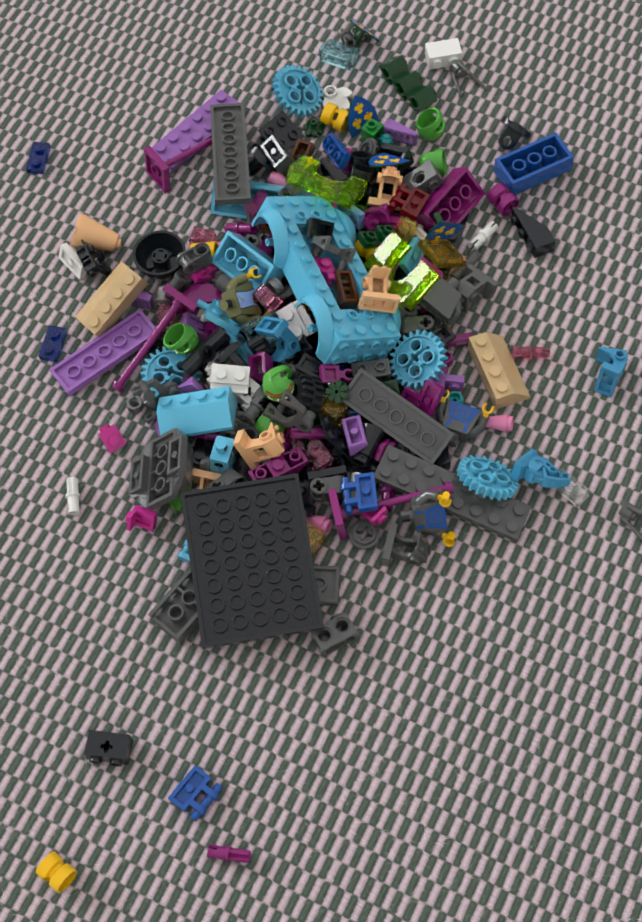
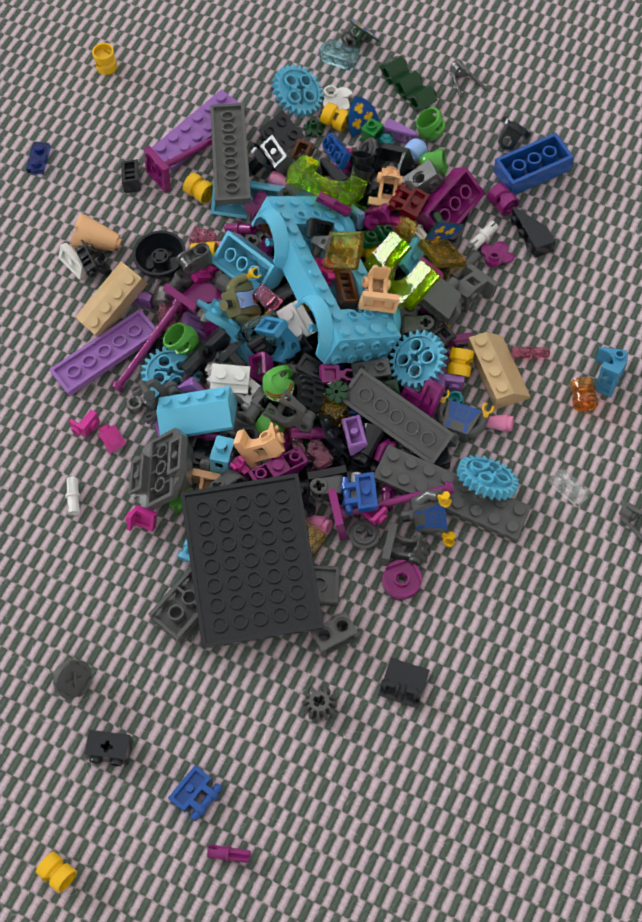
clear blue plate [38,325,67,362] -> none
flat silver axle [267,277,284,295] -> none
shield [369,153,410,174] -> none
white brick [425,38,462,70] -> none
dark azure piece [510,448,571,488] -> none
none -> dark grey tile [53,658,92,700]
none -> dark pink bracket [69,409,100,438]
none -> yellow wheel [92,43,117,75]
none -> black slope [121,159,141,193]
none -> yellow wheel [183,172,213,204]
none -> dark pink plate [230,455,250,480]
none -> dark grey gear [302,685,337,722]
none -> magenta axle [316,191,352,217]
none -> clear yellow plate [323,231,365,270]
none -> black hinge [378,658,430,708]
none -> magenta plate [382,560,422,600]
none -> light blue head [404,139,428,165]
none -> yellow wheel [446,347,474,378]
none -> magenta plate [481,241,515,268]
none -> clear orange wheel [570,376,598,412]

